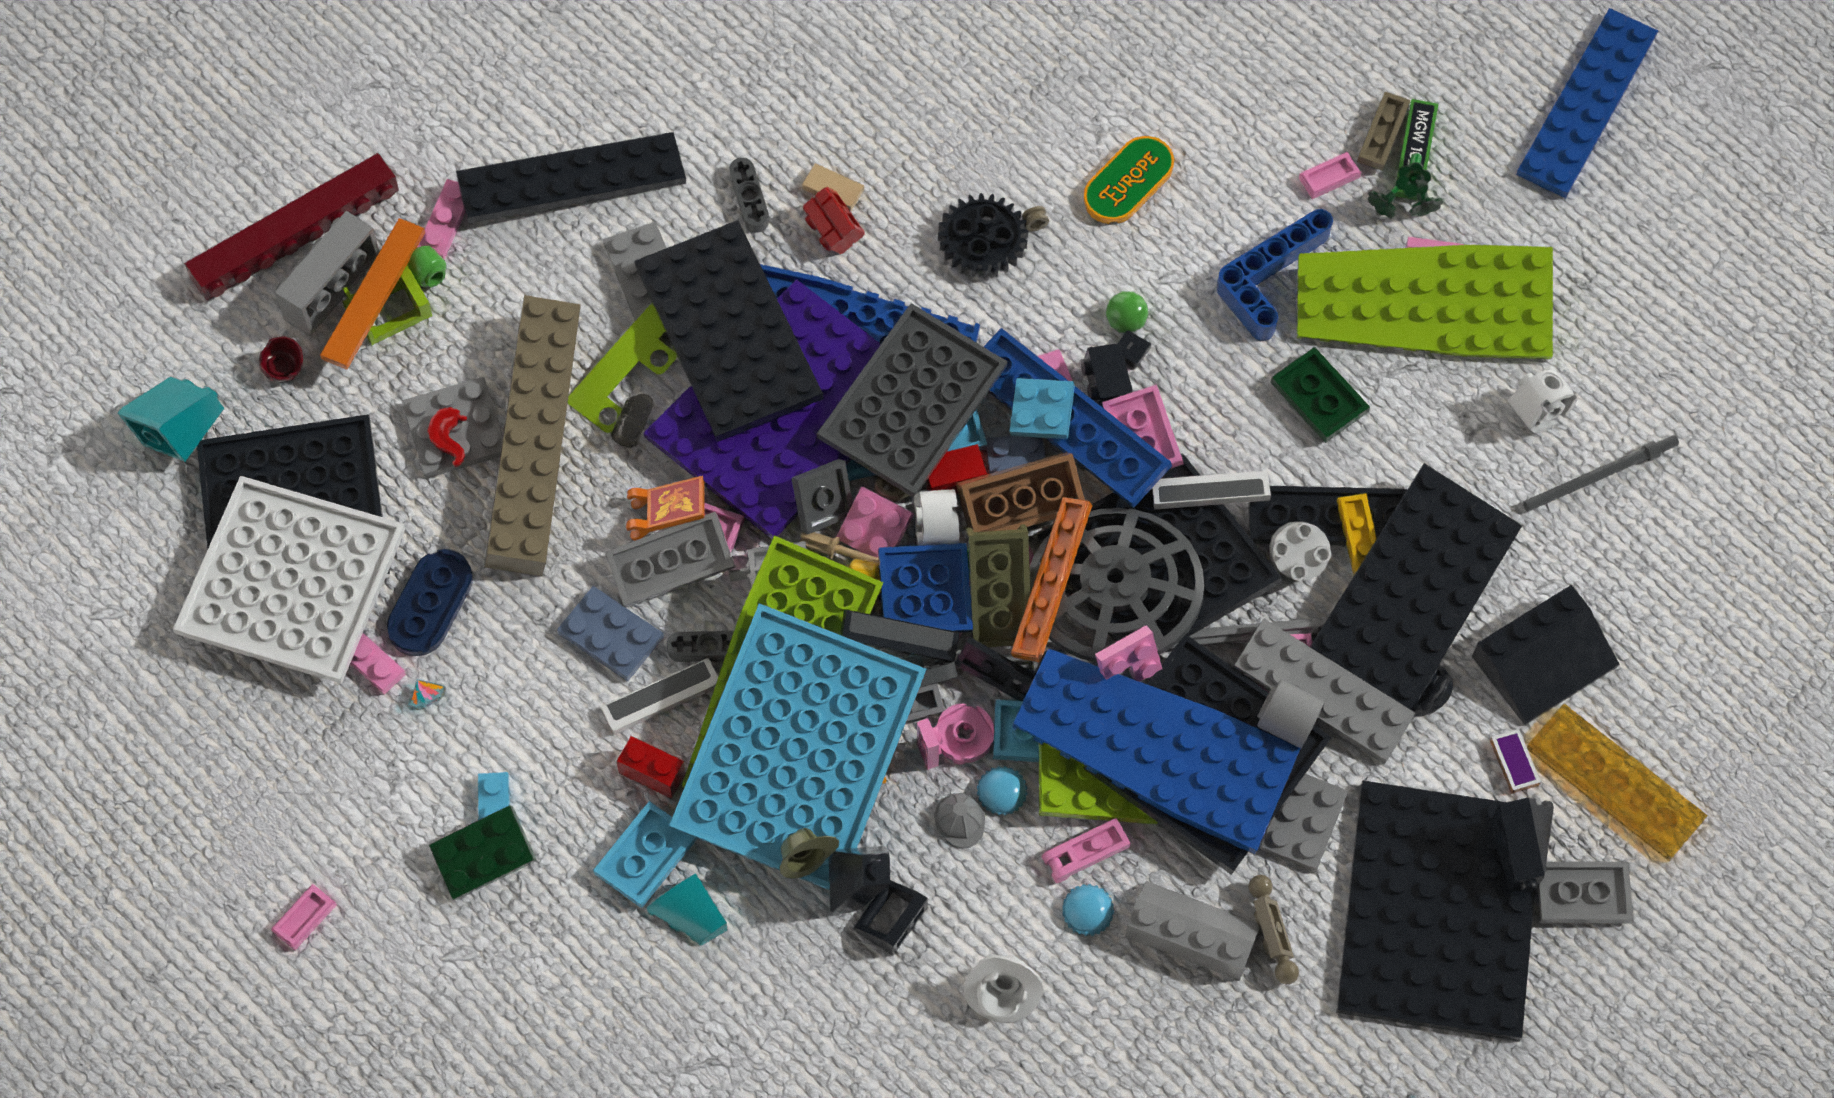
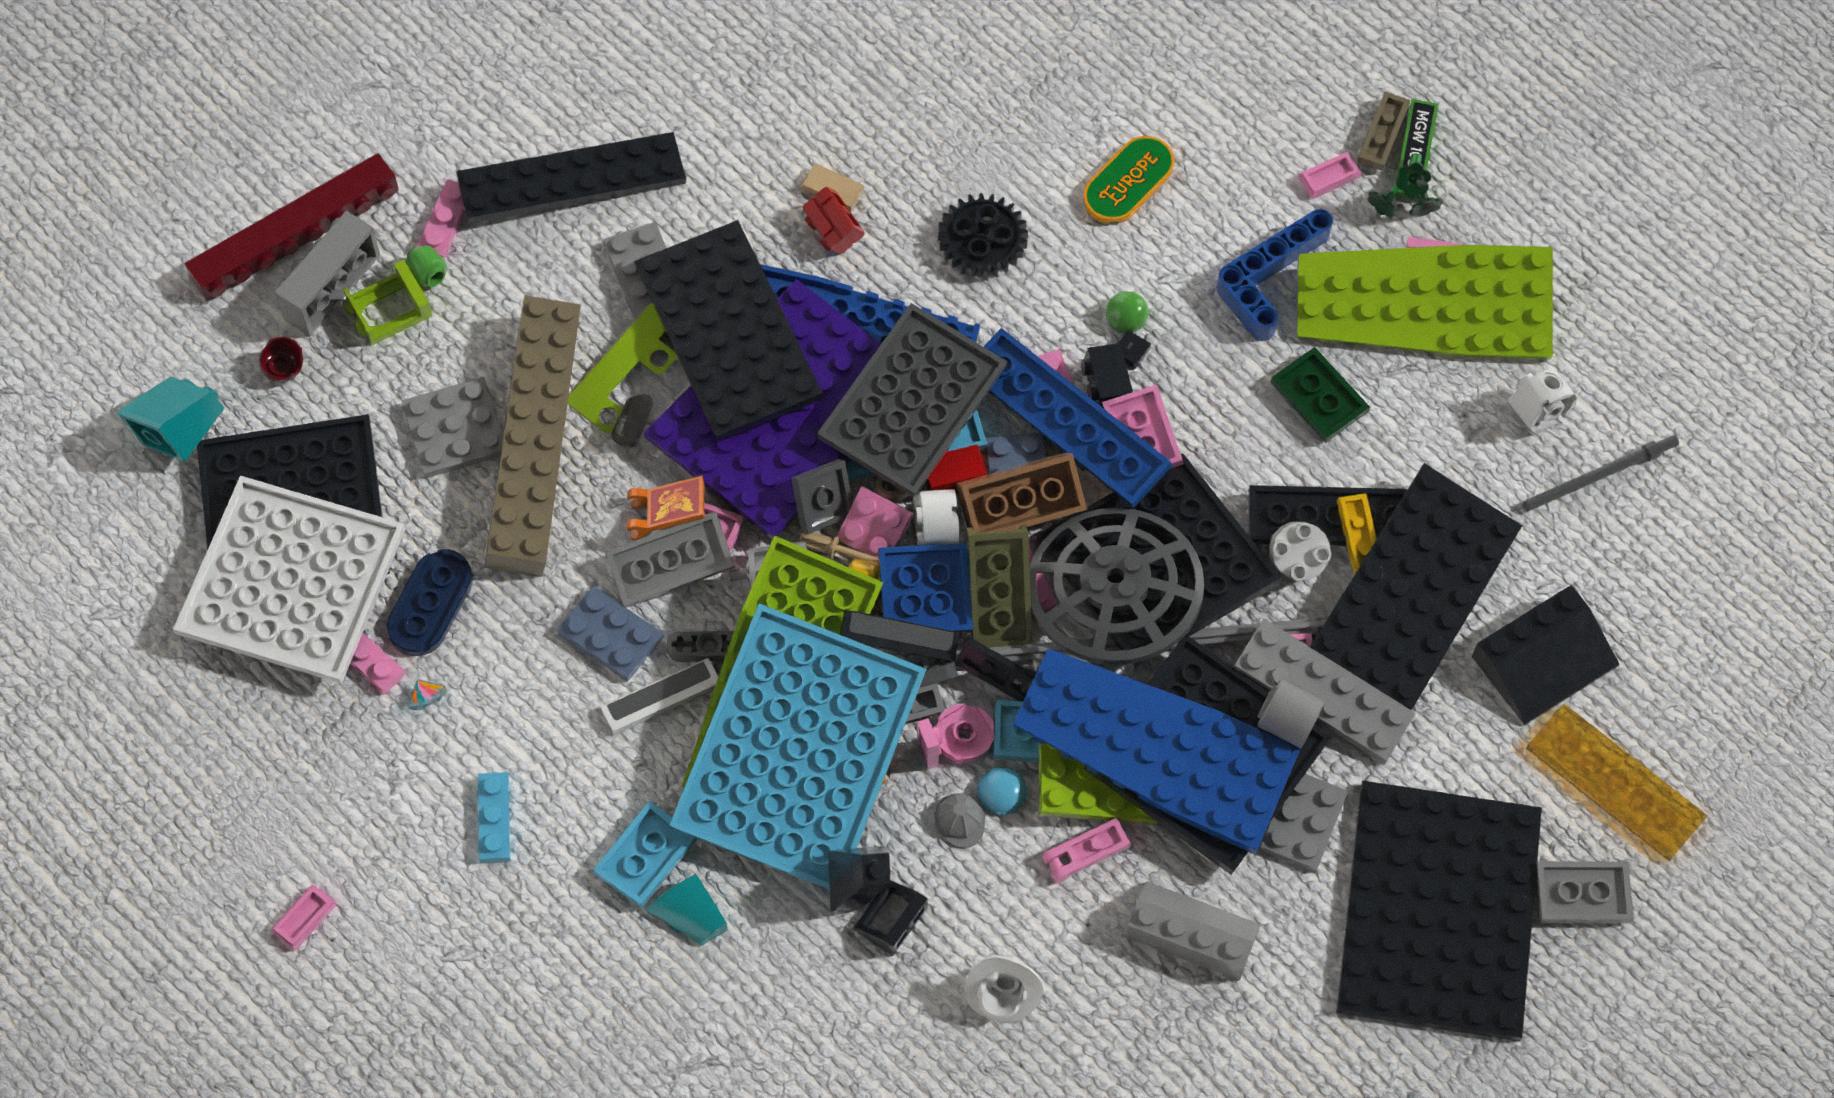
orange tile [320,218,425,370] -> none
red piece [428,407,467,467] -> none
dark green plate [429,805,537,901] -> none
red brick [617,736,686,799] -> none
dark grey beam [729,158,769,233] -> none
olive piece [779,828,839,879] -> none
medium azure plate [1009,378,1075,439] -> none
orange tile [1011,497,1092,662] -> none
dark tan bush [1022,206,1050,232] -> none
medium azure hat [1062,884,1114,936] -> none
bright pink plate [1095,625,1162,682] -> none
tile [1152,470,1271,510] -> none
dark tan plate [1248,875,1299,985] -> none
black plate [1411,665,1453,717] -> none
black slope [1489,797,1554,893] -> none
tile [1490,729,1541,794] -> none
blue plate [1516,8,1658,199] -> none

